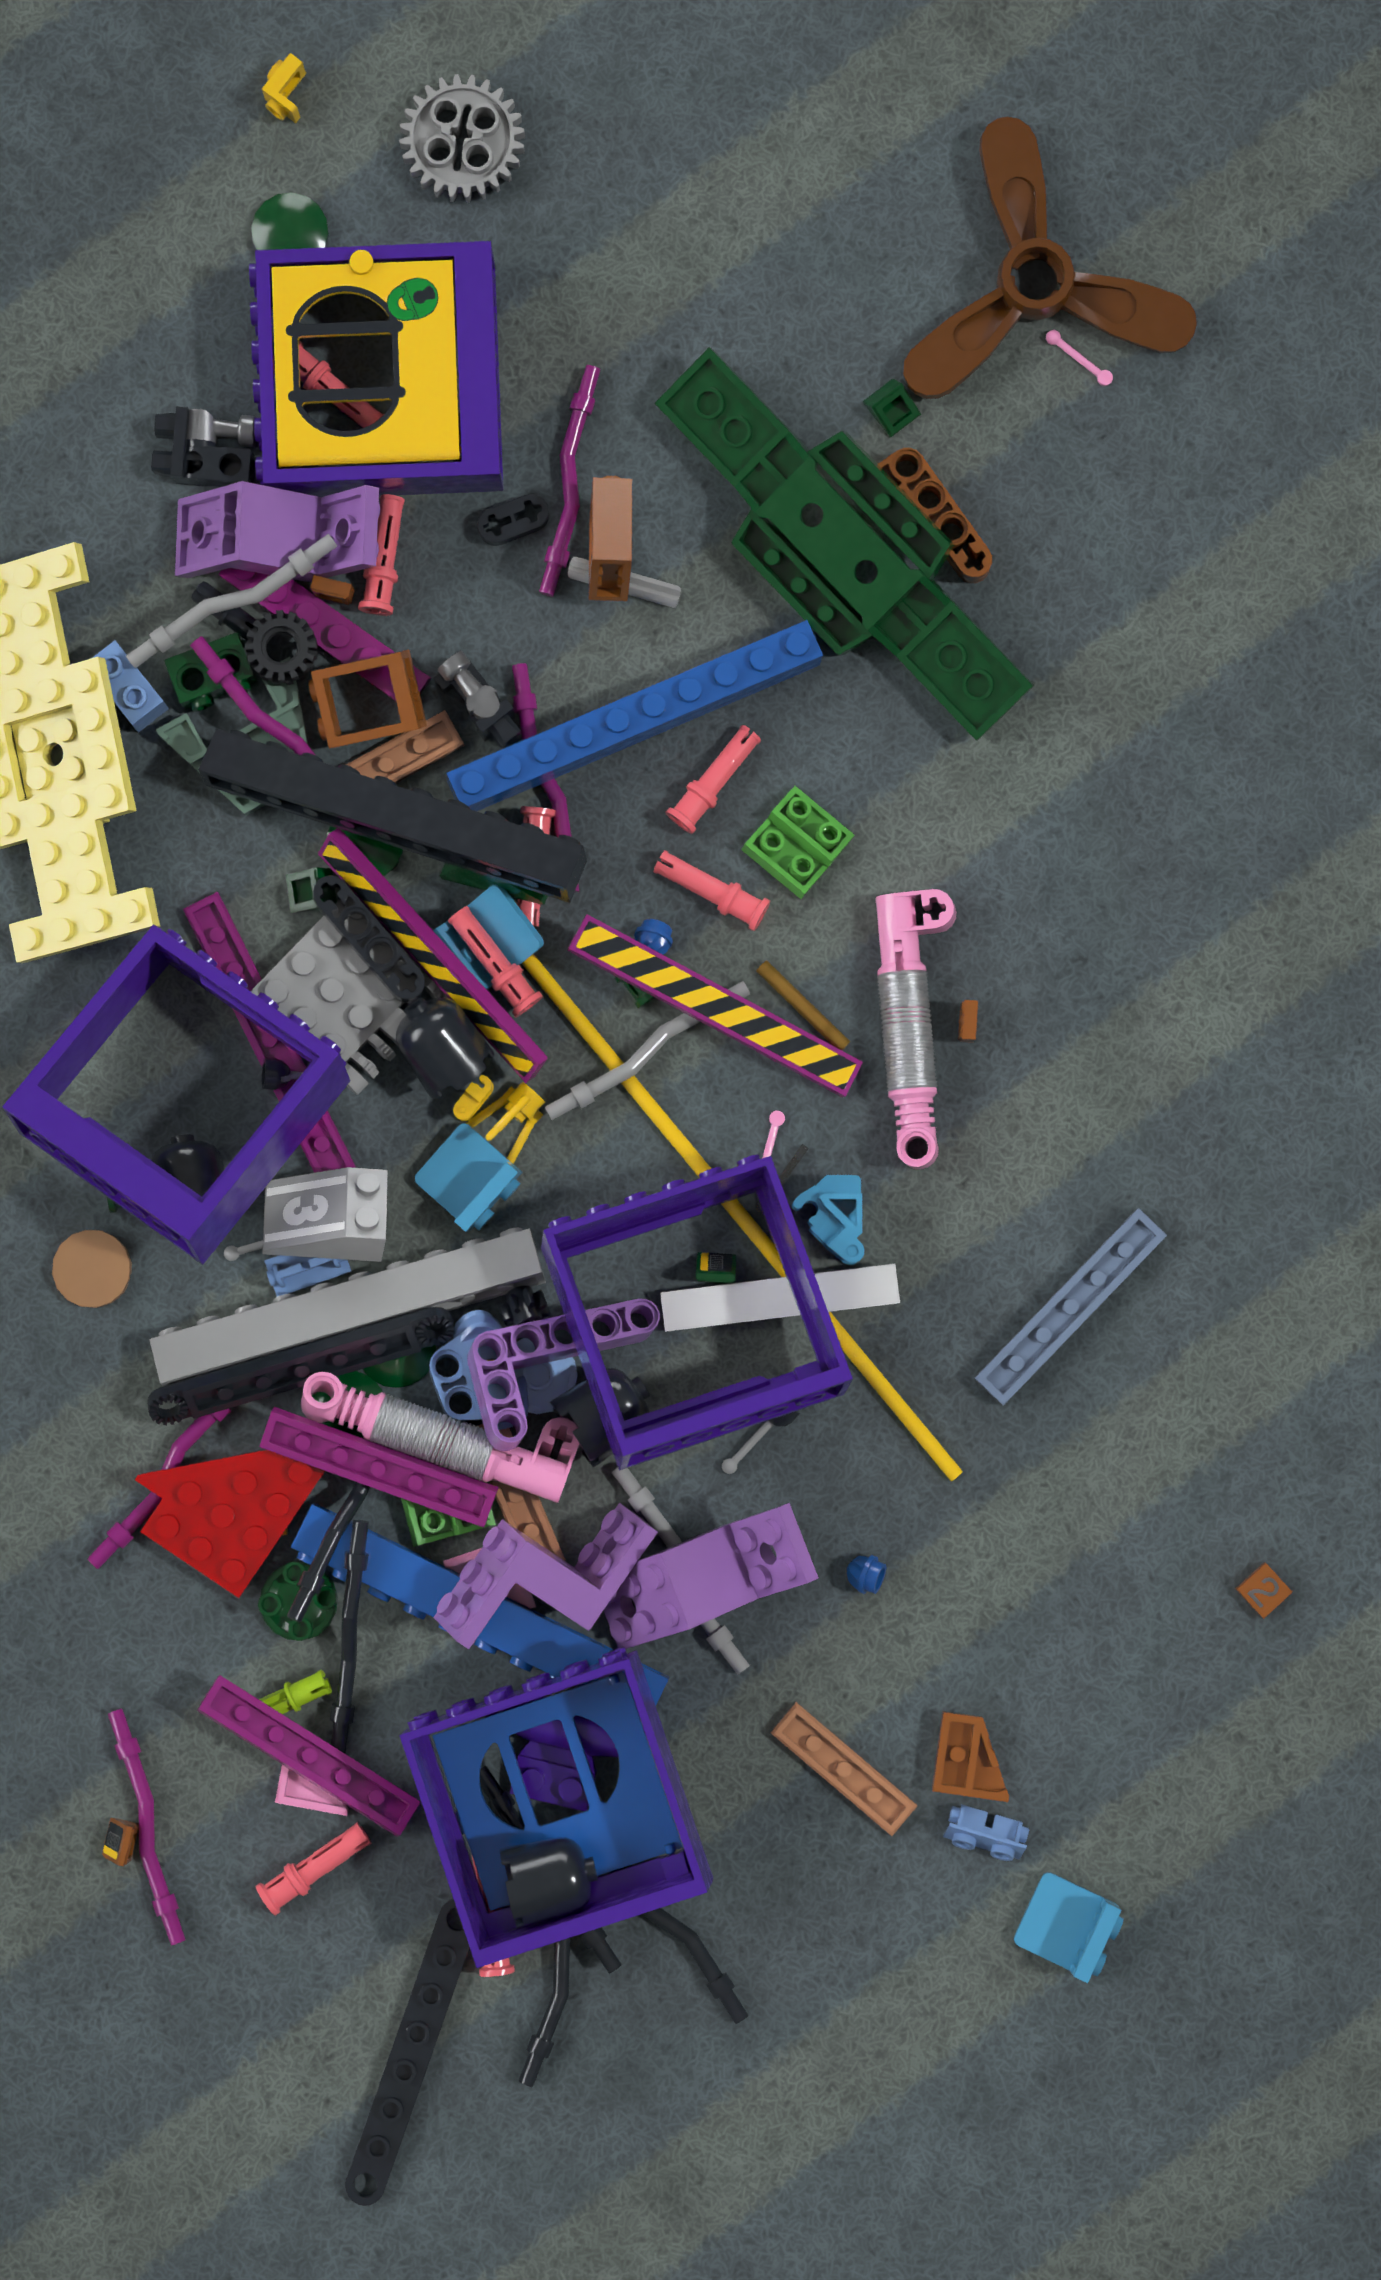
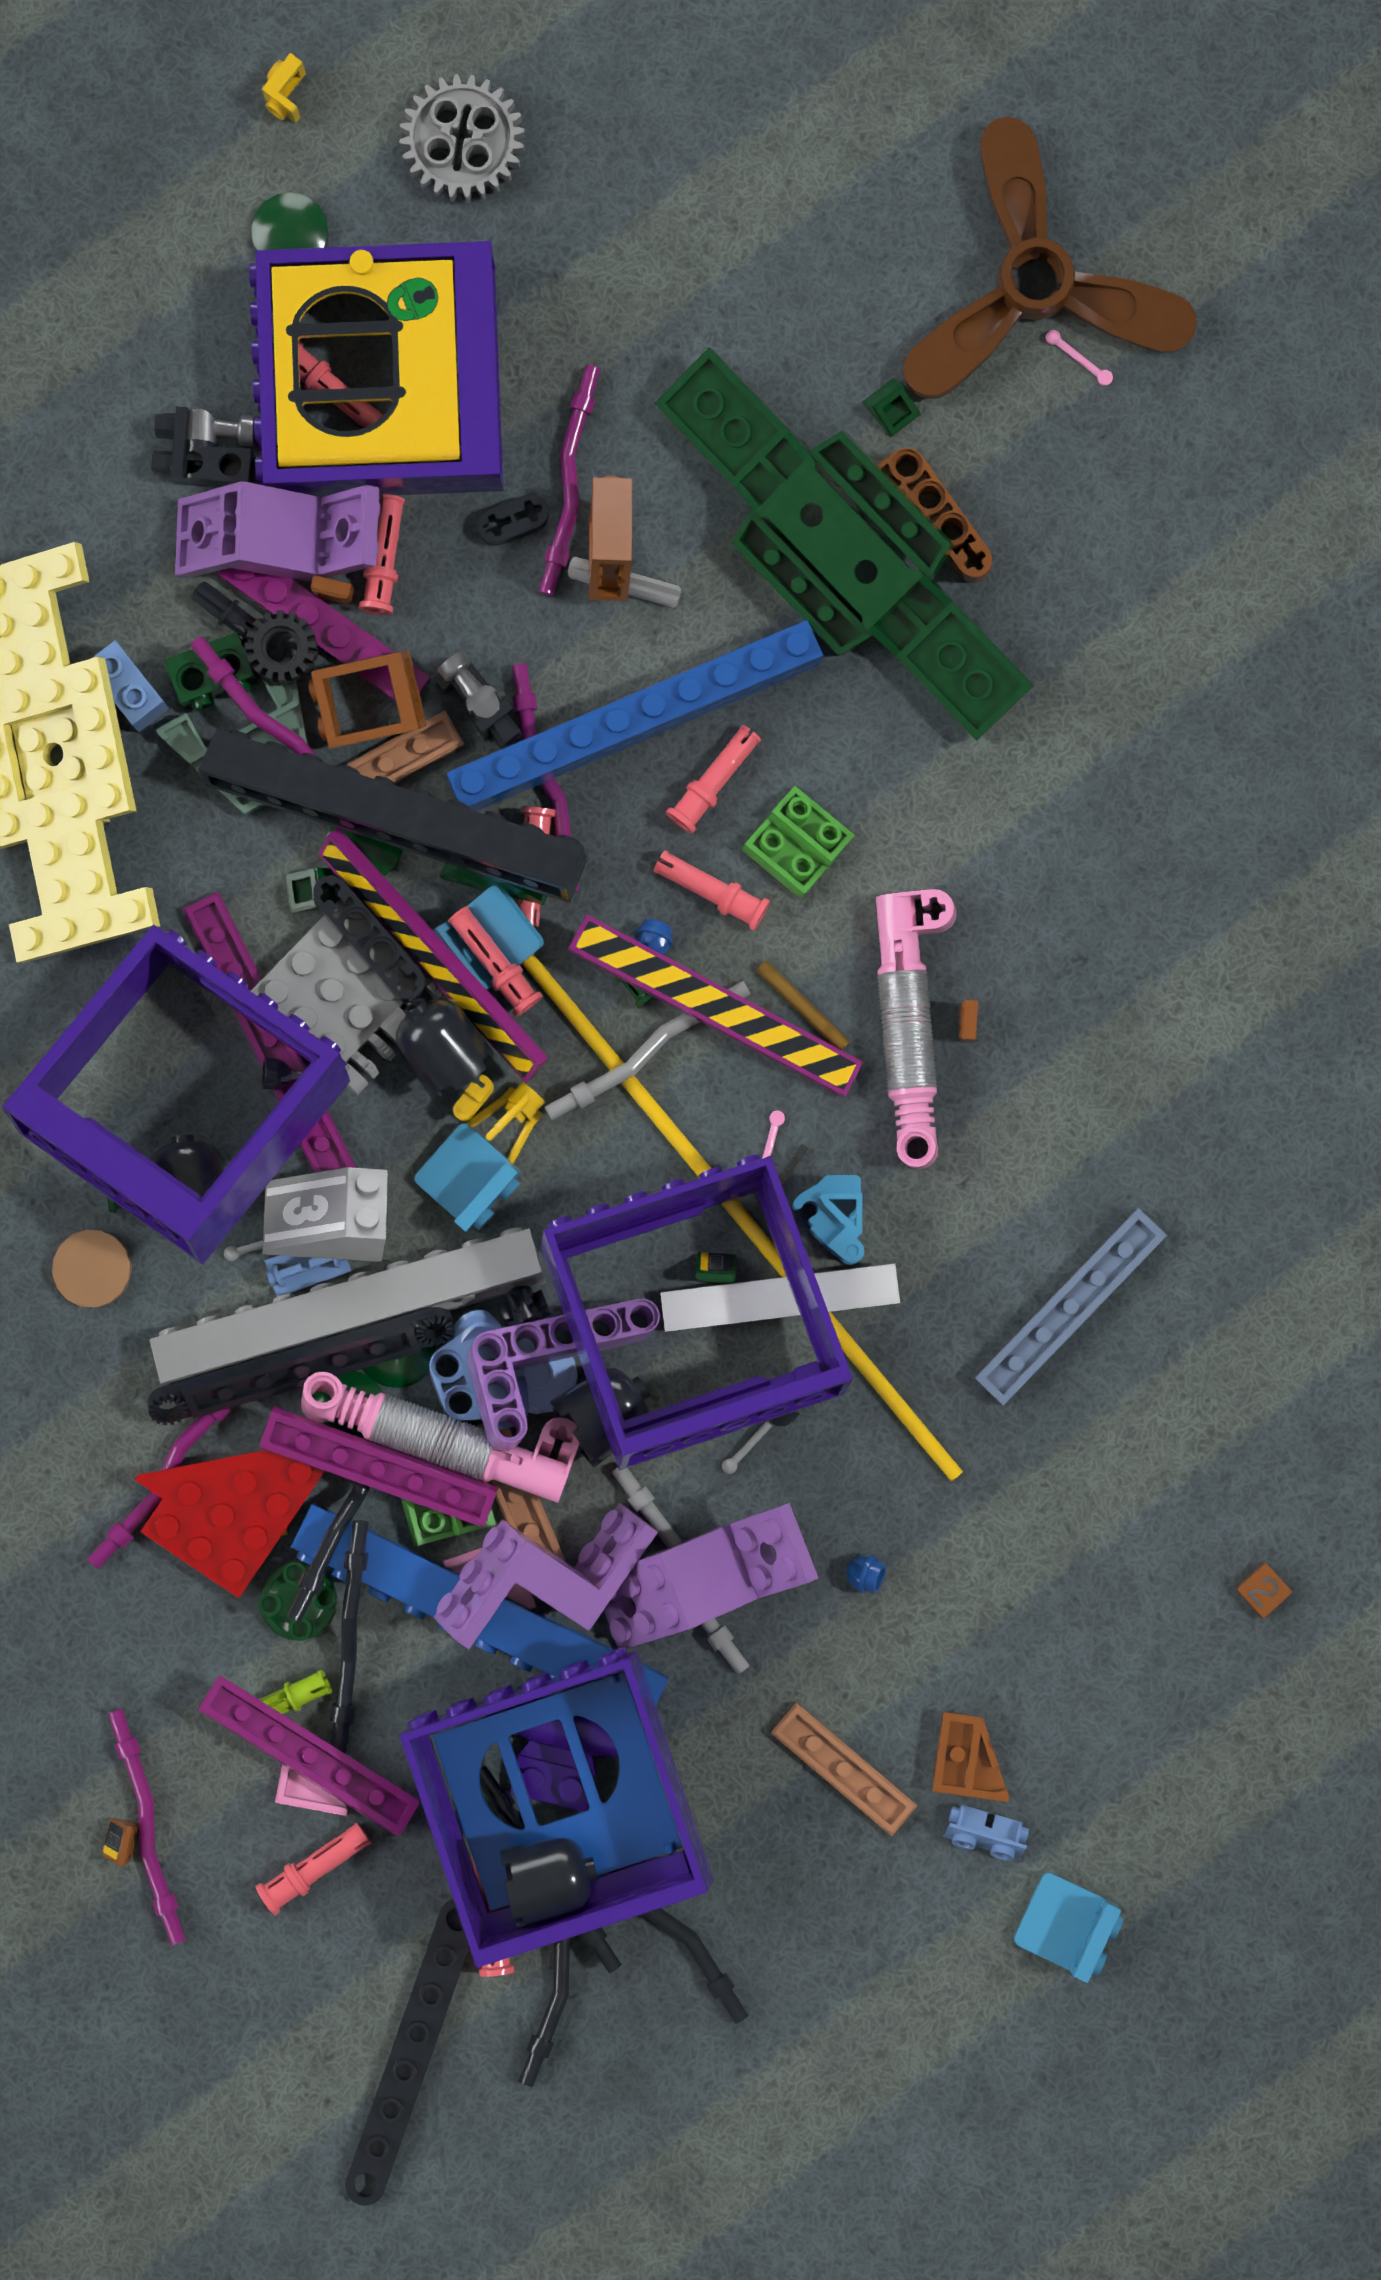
light grey bar [126,533,337,668] -> none

